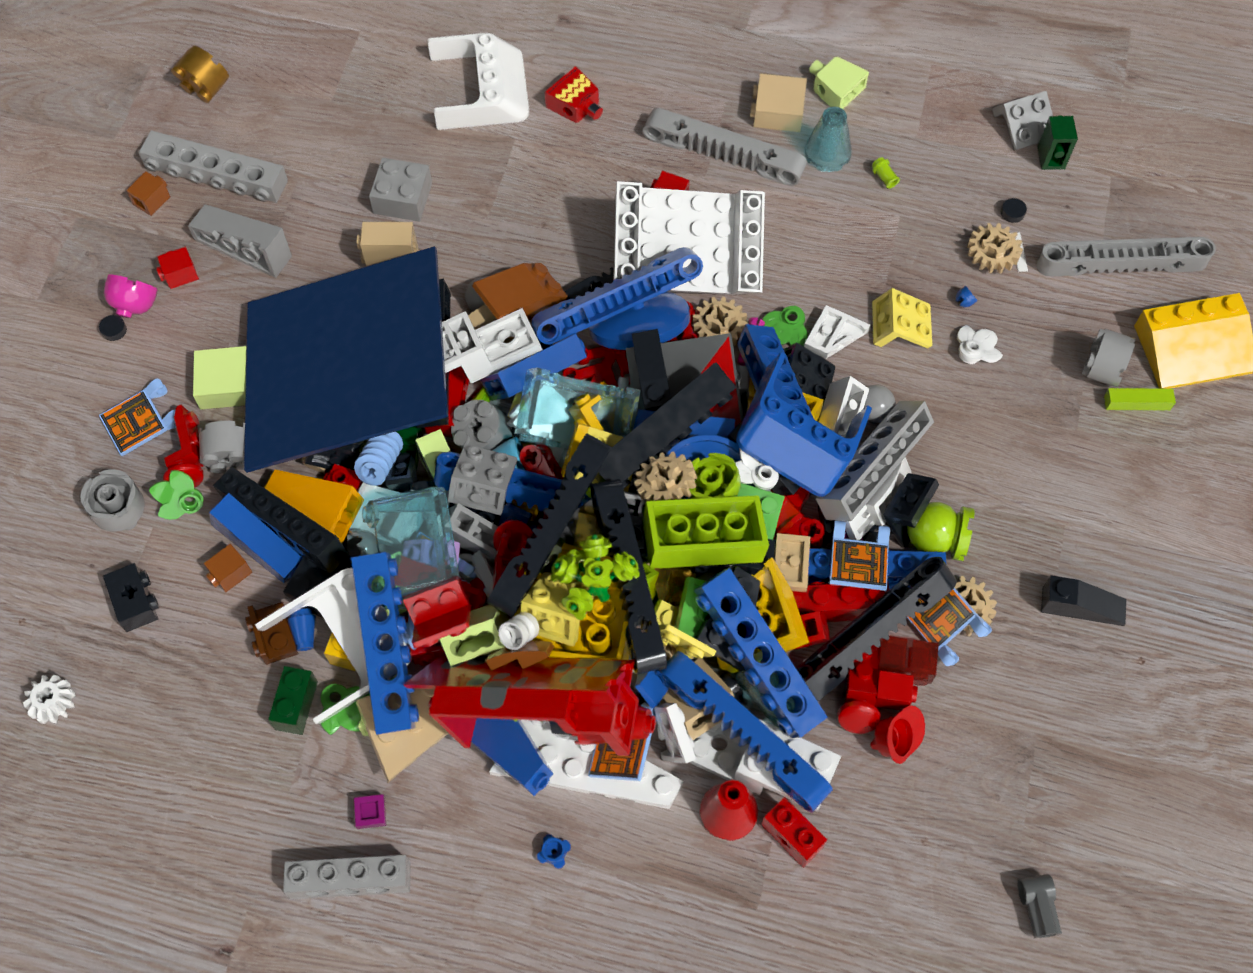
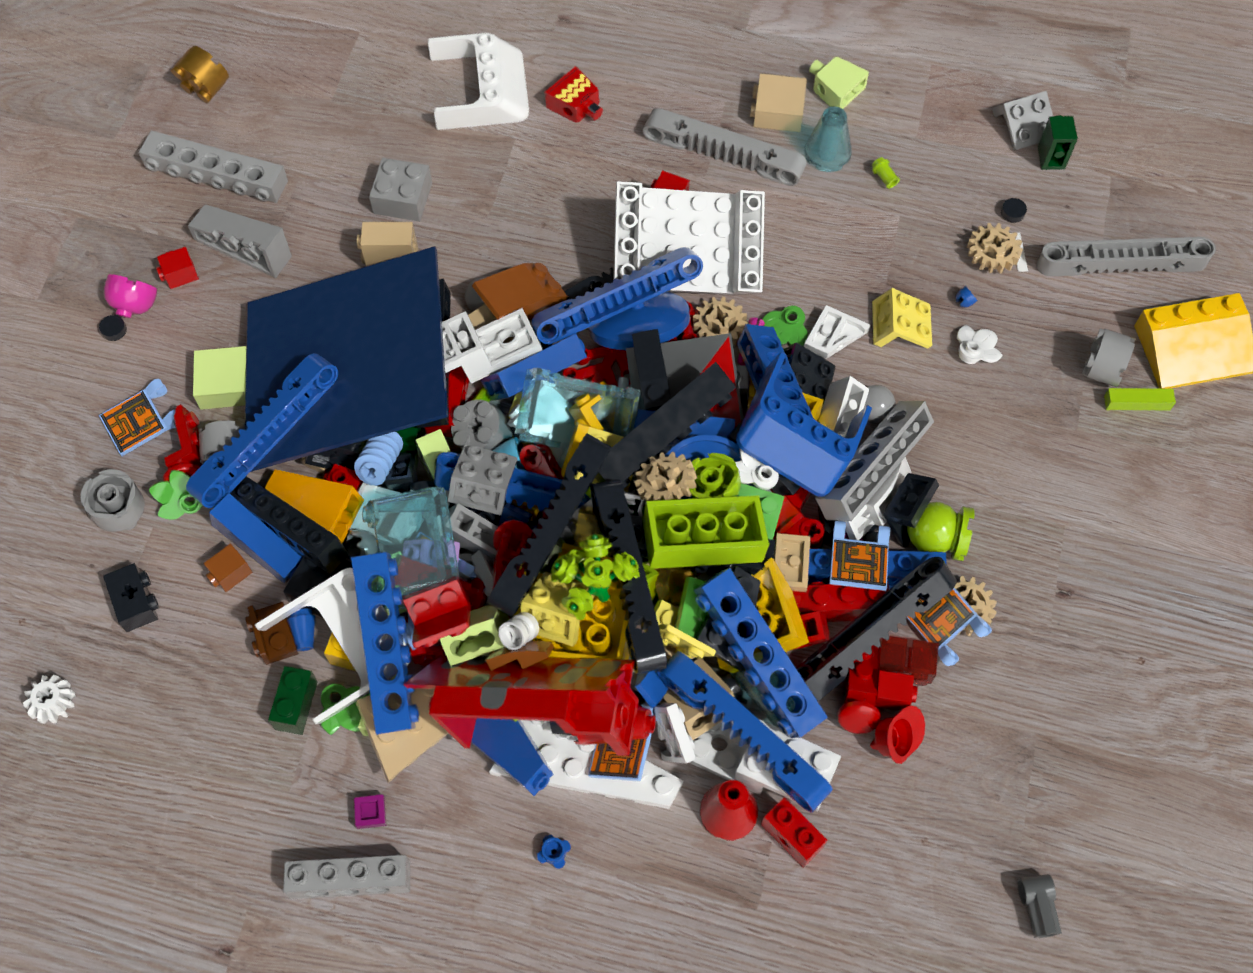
dark orange brick [126,171,171,216] -> none
black slope [1041,575,1126,626] -> none
none -> blue gear [186,353,338,508]

